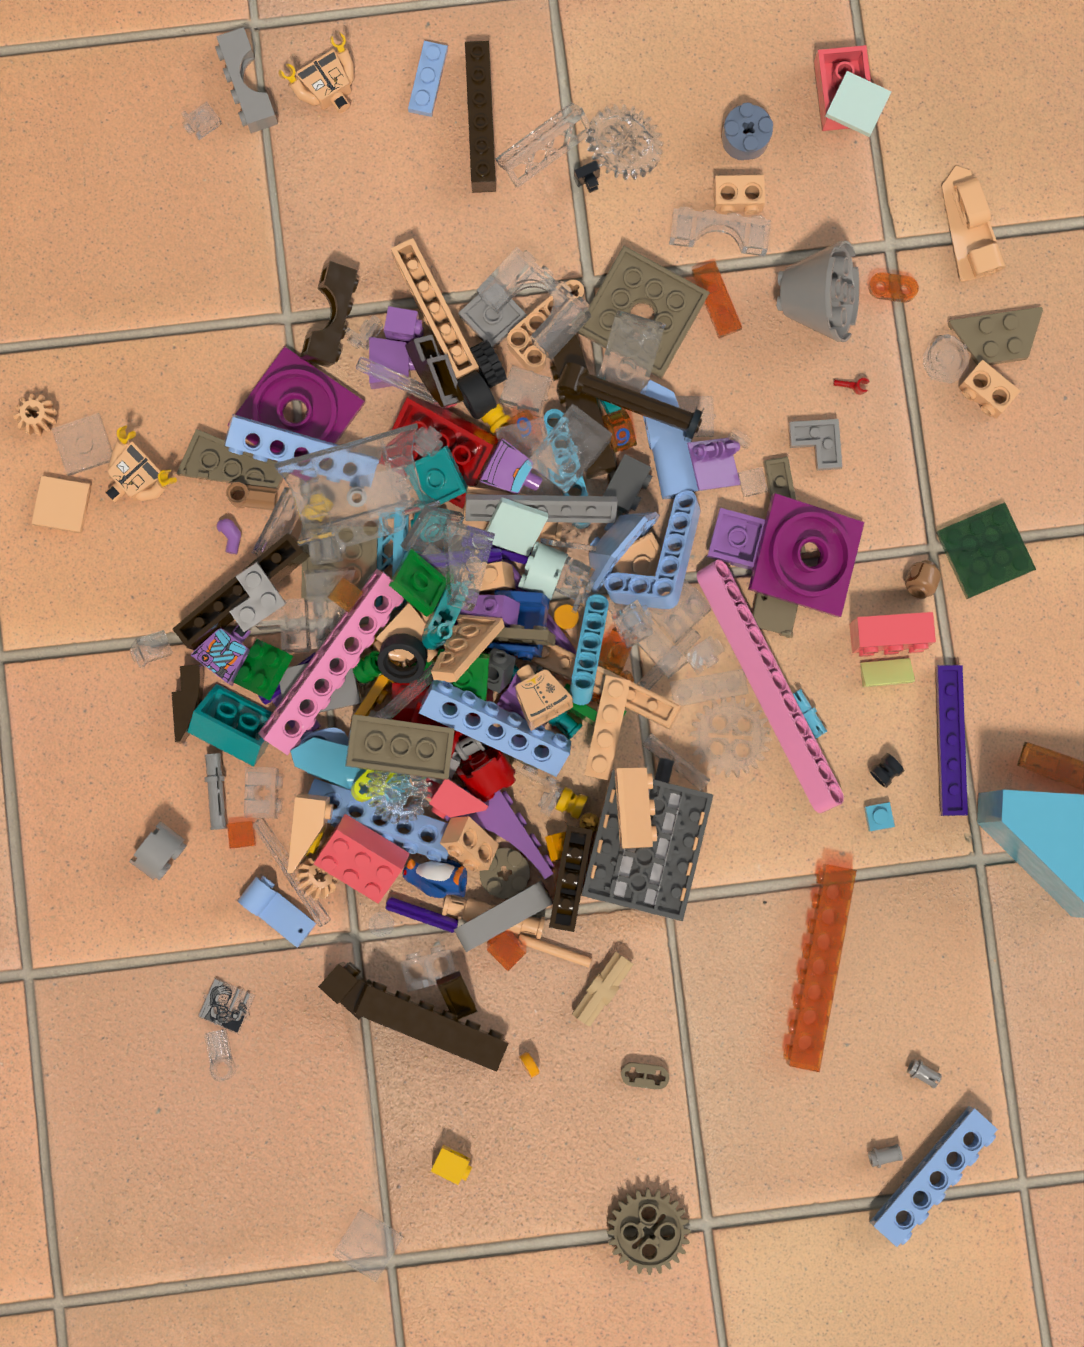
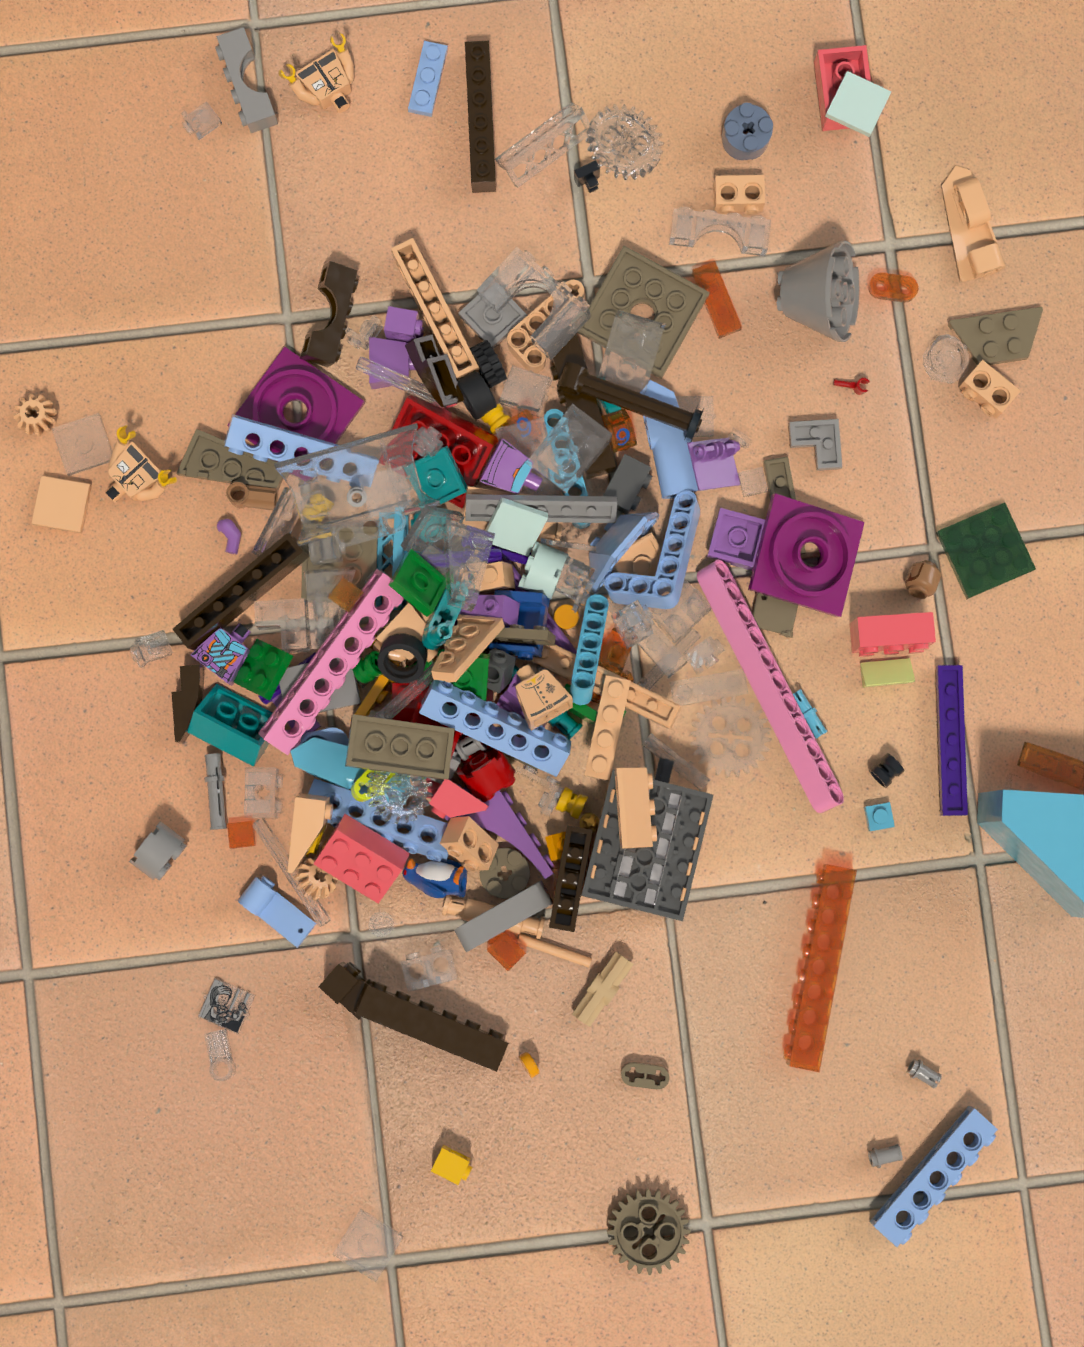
light grey plate [229,562,286,632] -> none
dark purple axle [385,897,458,933] -> none
dark brown tile [436,970,477,1020] -> none

